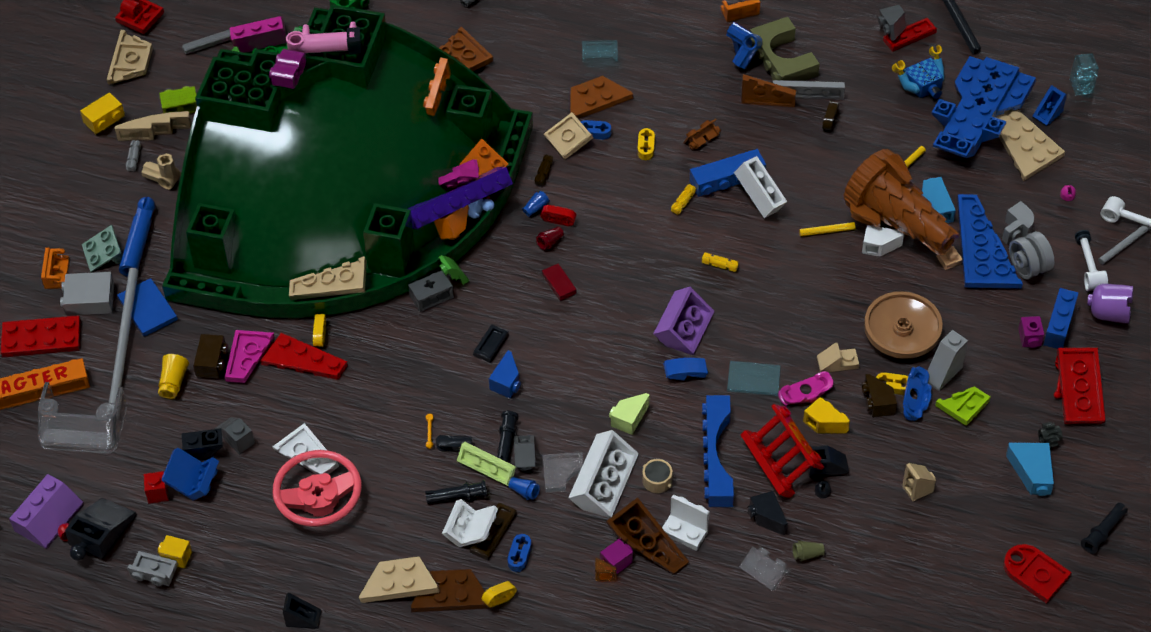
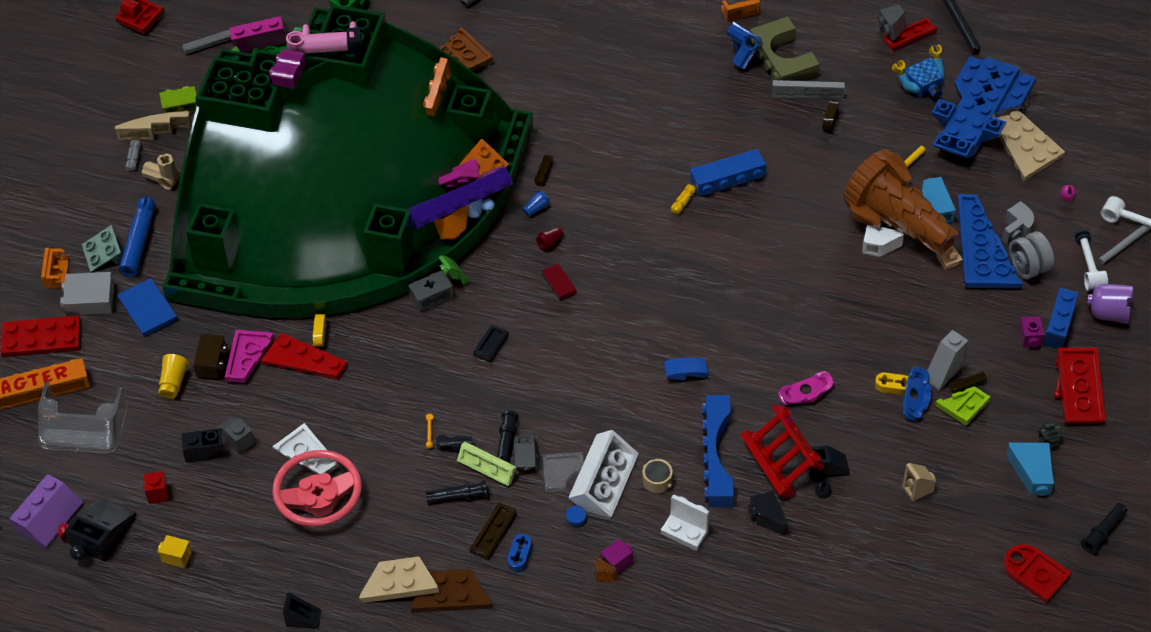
yellow brick [80,92,125,134] -> none
tan wing [107,30,153,84] -> none
light grey piece [107,268,138,420] -> none
light grey bracket [127,551,178,586] -> none
blue bracket [162,448,219,501] -> none
tan wing [289,256,367,300] -> none
white bracket [442,499,498,547] -> none
yellow beam [481,581,517,608] -> none
blue slope [489,350,521,398] -> none
blue cone [508,477,540,500] -> none
red beam [540,205,577,226] -> none
tan tile [544,113,593,160] -> none
dark orange wing [570,76,633,119] -> none
blue beam [580,120,611,140] -> none
clear light blue hinge [582,40,618,62] -> none
reddish brown wedge [606,497,689,574] -> none
yellowish green slope [609,393,650,435] -> none
yellow beam [638,128,655,160] -> none
medium lavender slope [653,287,714,355] -> none
dark orange hinge [683,119,721,150] -> none
yellow axle [702,252,739,272] -> none
clear light blue piece [727,361,781,396] -> none
white brick [734,156,787,218] -> none
clear bracket [739,546,790,591] -> none
dark orange wing [741,74,796,107] -> none
olive cone [792,541,825,561] -> none
yellow bar [799,222,856,237] -> none
yellow slope [803,397,850,433] -> none
tan slope [817,343,859,372] -> none
dark brown slope [861,374,897,418] -> none
medium nougat dish [864,291,943,358] -> none
blue slope [1033,85,1067,125] -> none
clear light blue brick [1070,53,1099,95] -> none
none -> blue tile [566,506,586,527]
none -> dark brown axle [949,372,987,393]

